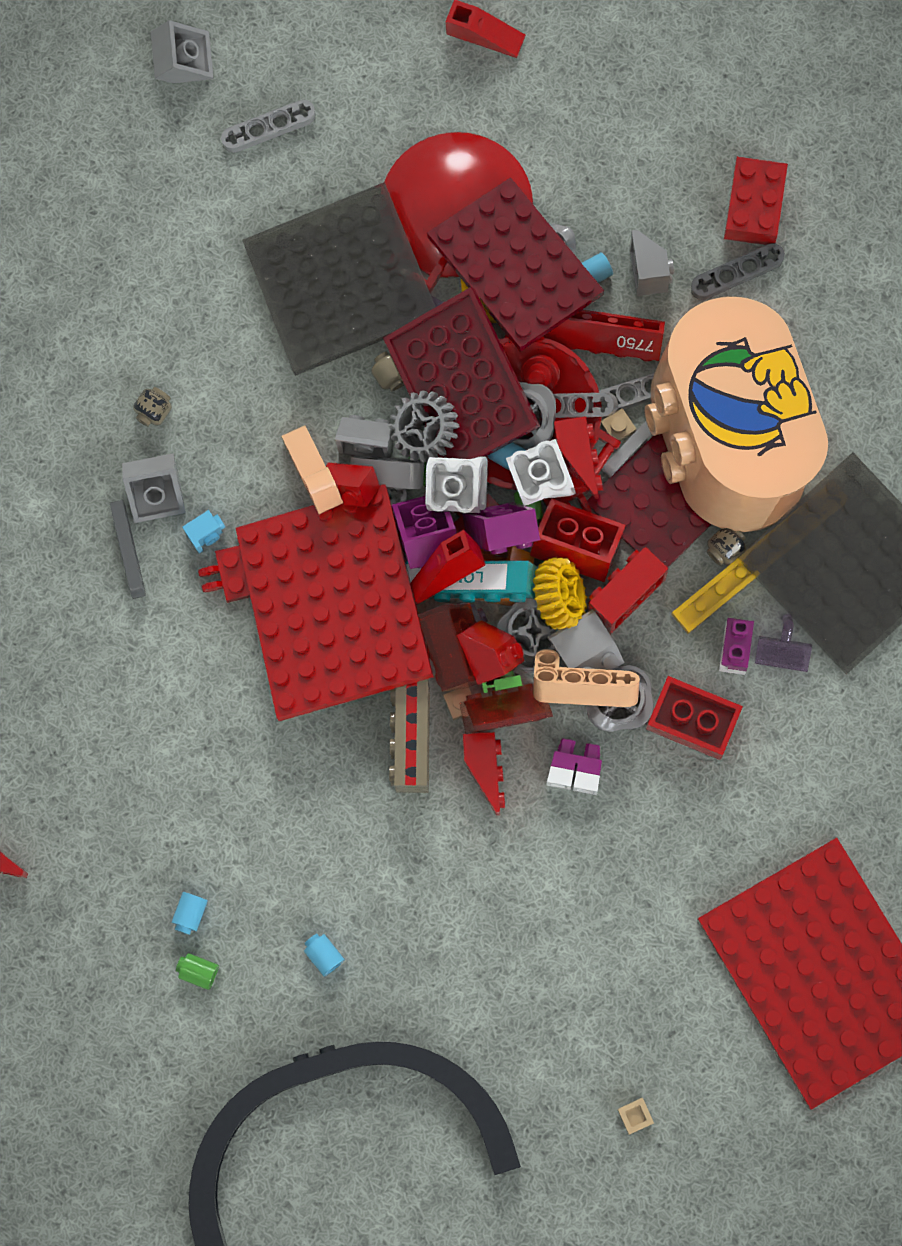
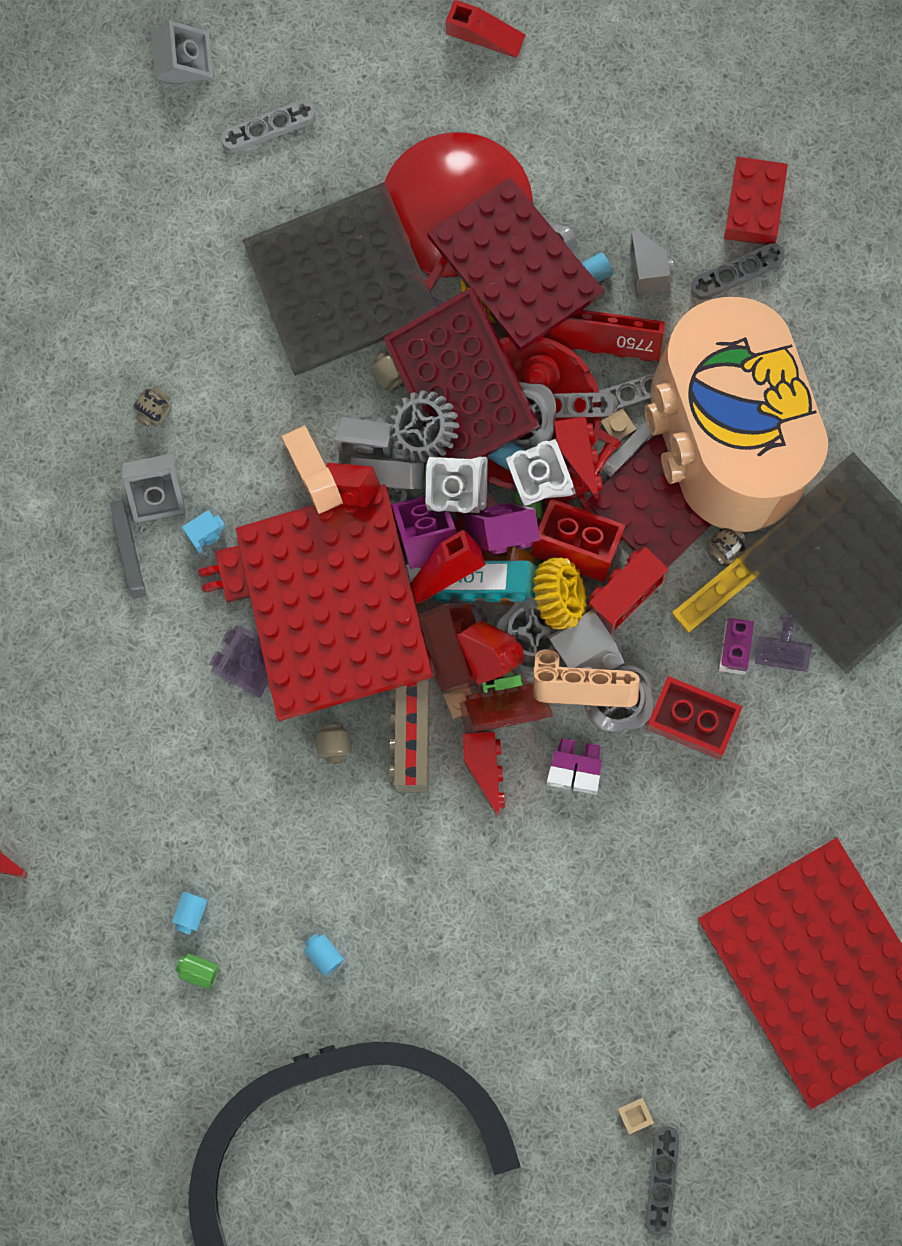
none -> clear purple plate [210,626,269,698]
none -> dark tan head [316,724,351,764]
none -> dark grey beam [645,1126,679,1236]

